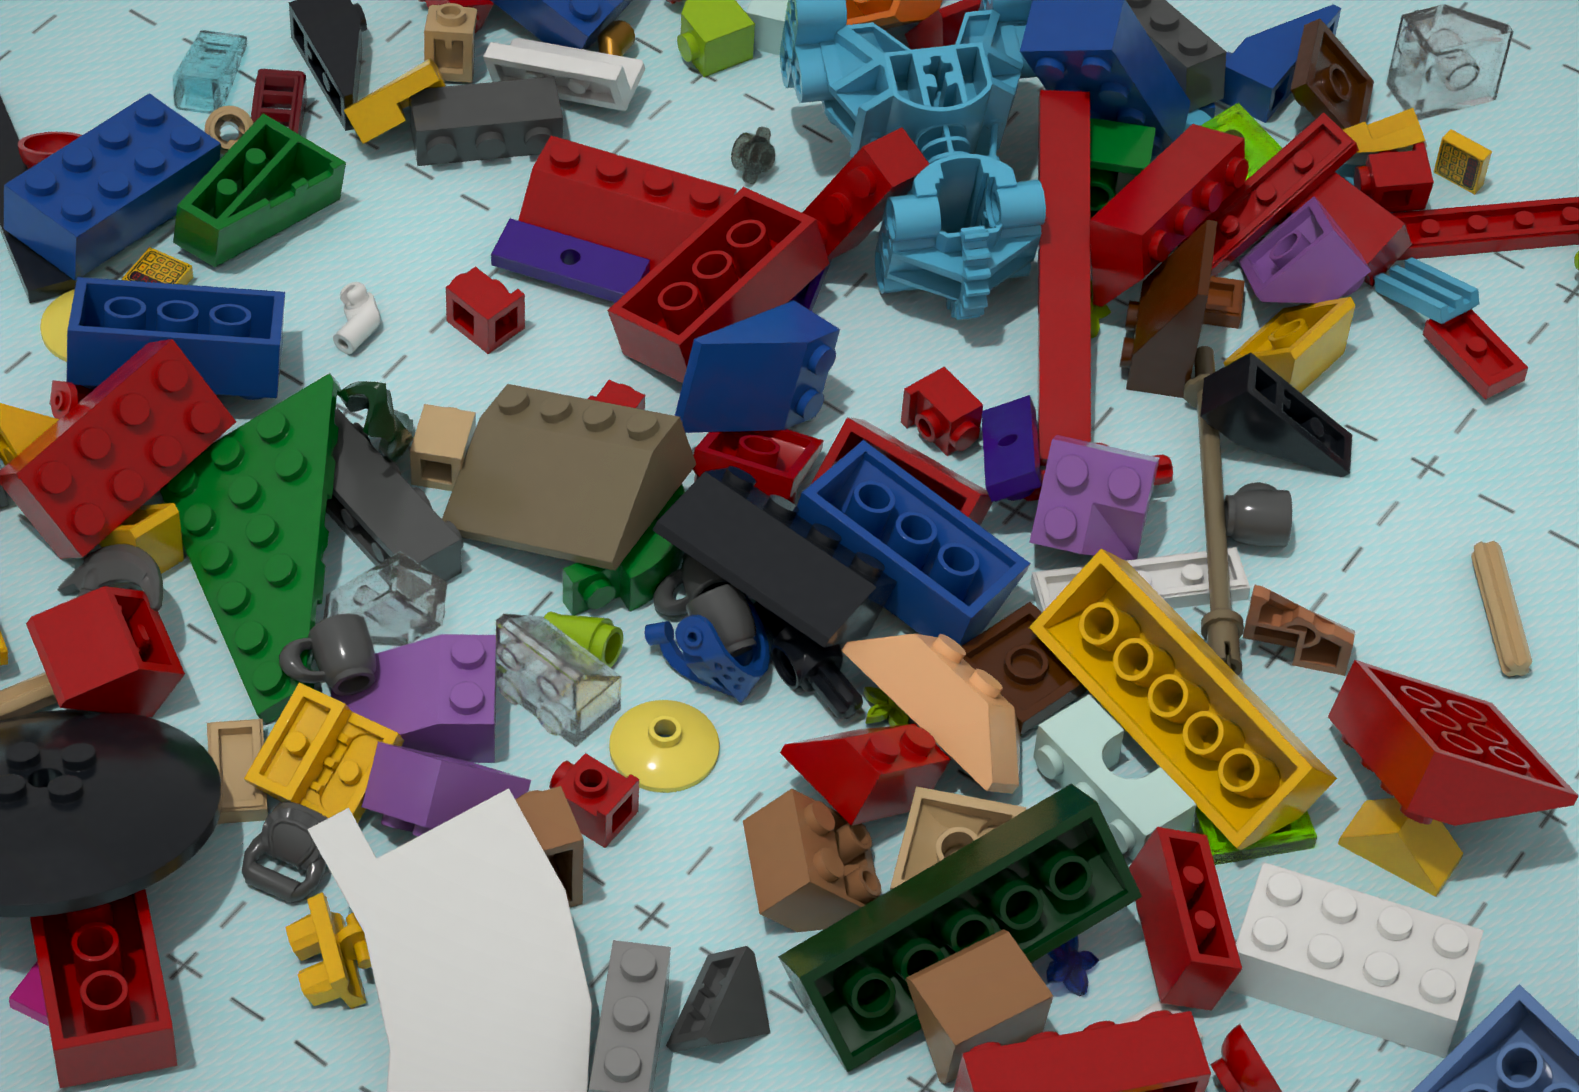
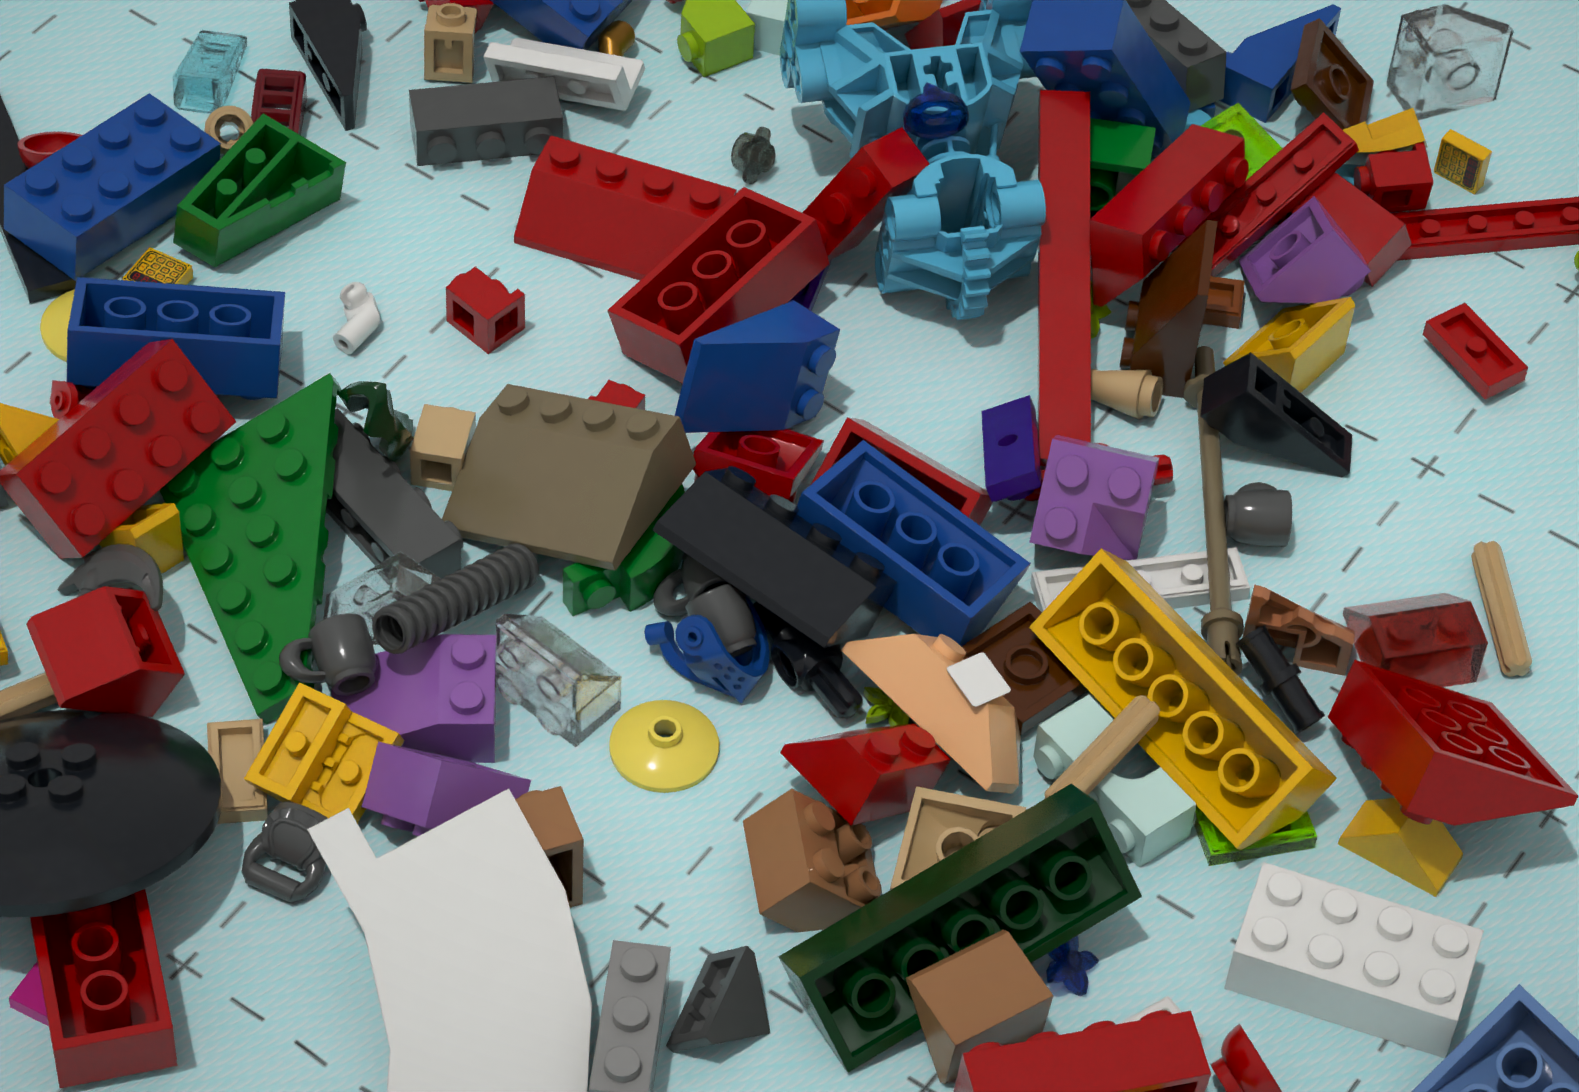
yellow hips [285,892,372,1009] -> none
yellow slope [344,58,446,144] -> none
dark purple tile [491,218,650,303] -> none
lime cone [539,611,623,670] -> none
red brick [549,753,639,848] -> none
red brick [901,366,983,456] -> none
red brick [1129,827,1242,1011] -> none
medium azure tile [1374,257,1480,324] -> none
none -> dark grey piece [372,543,539,654]
none -> clear blue piece [903,82,969,139]
none -> white sticker [947,653,1011,707]
none -> tan axle [1045,695,1160,799]
none -> tan cone [1091,369,1163,420]
none -> black pin [1236,625,1325,734]
none -> clear red slope [1343,593,1488,687]

